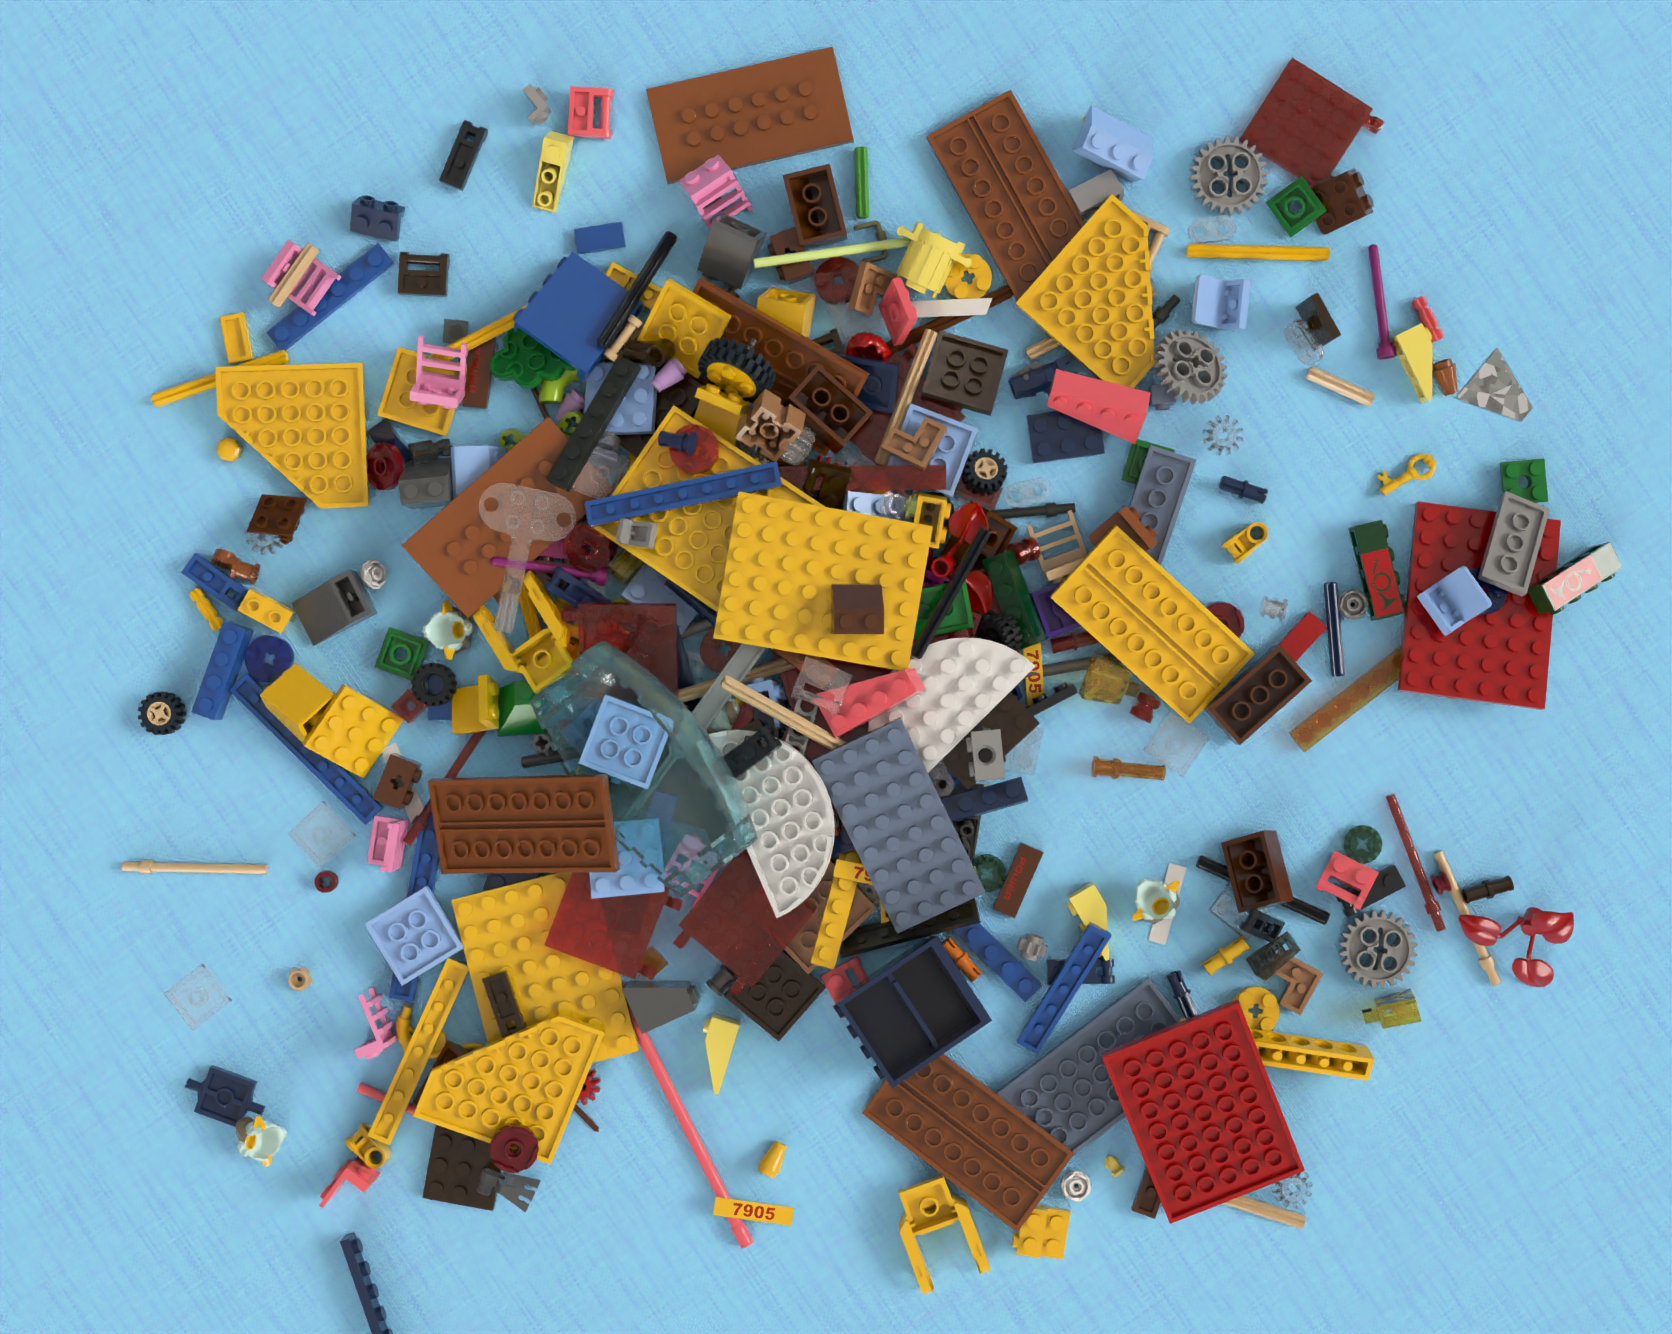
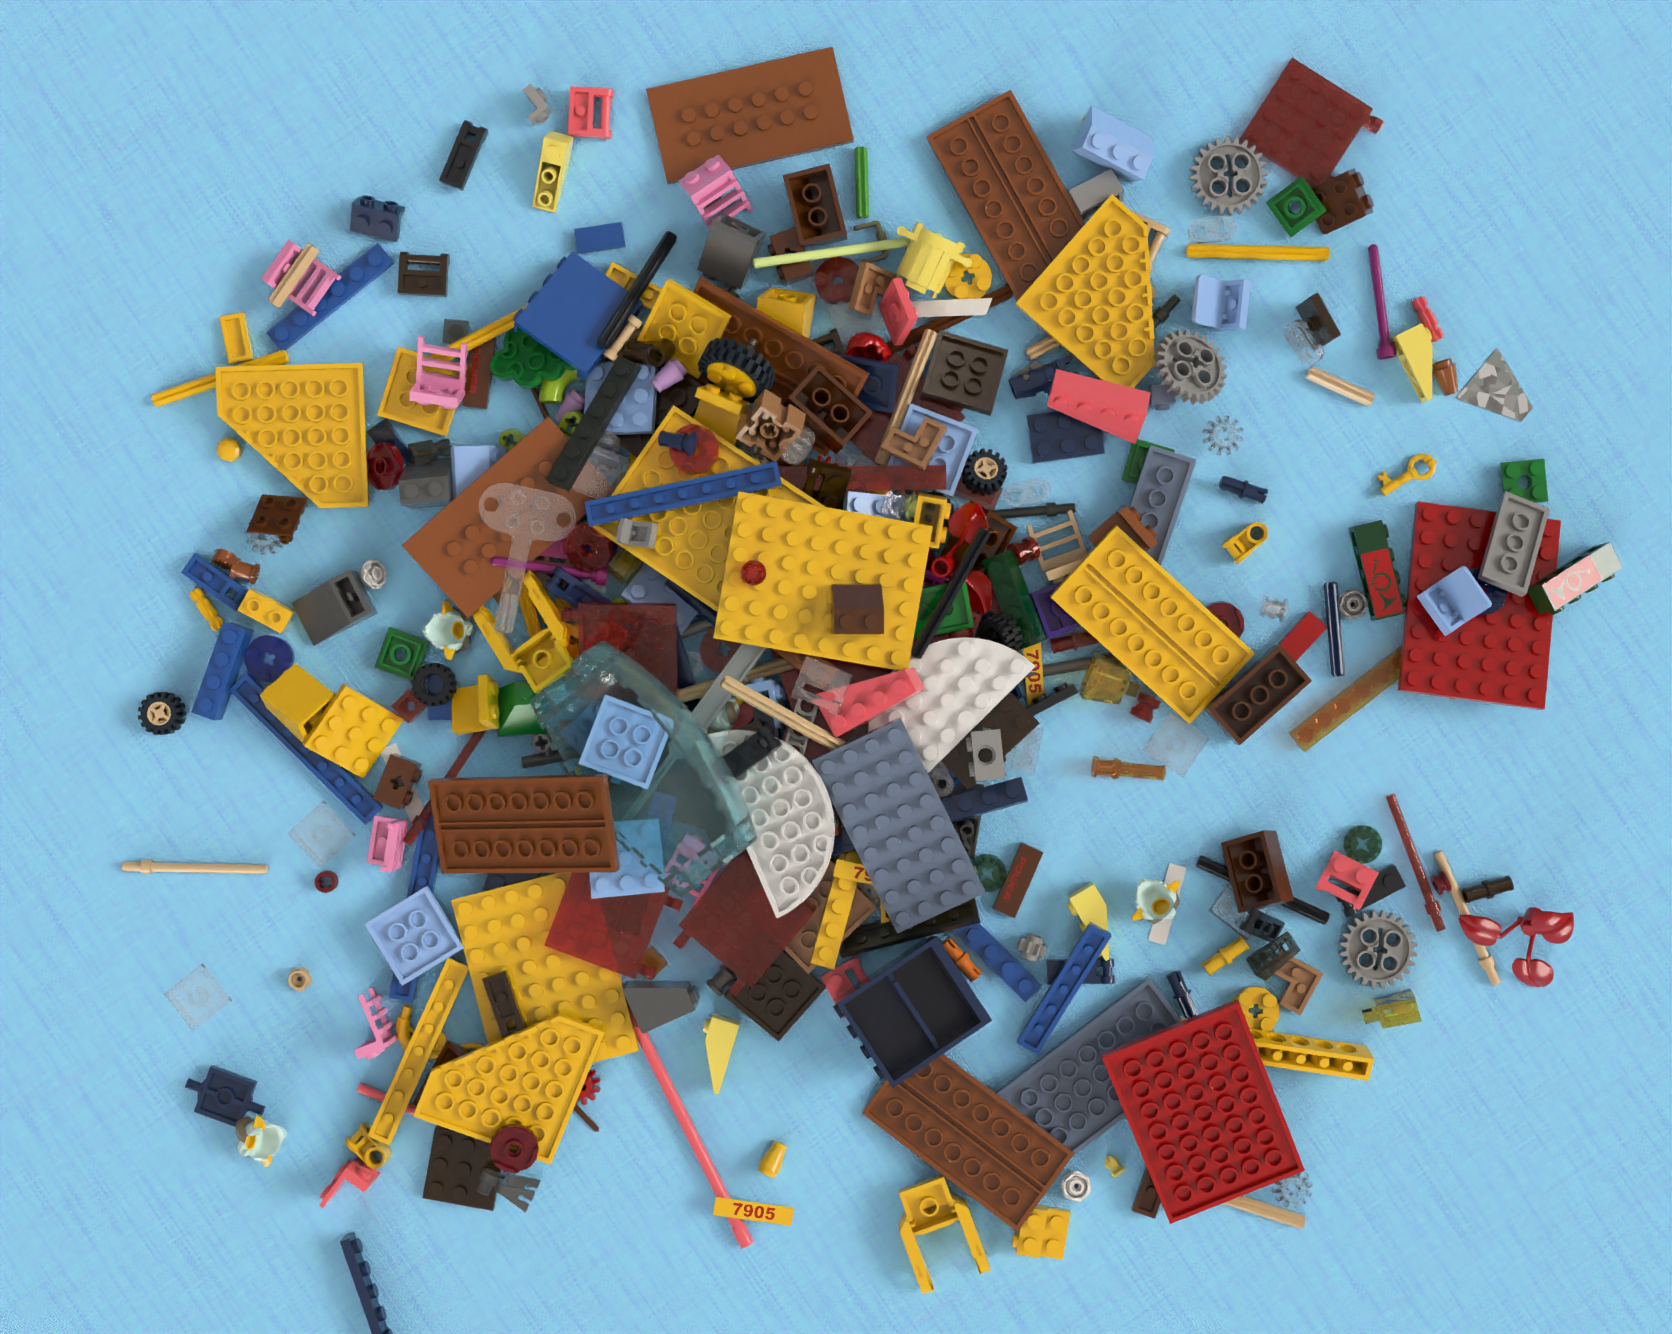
none -> clear red wheel [740,560,766,586]

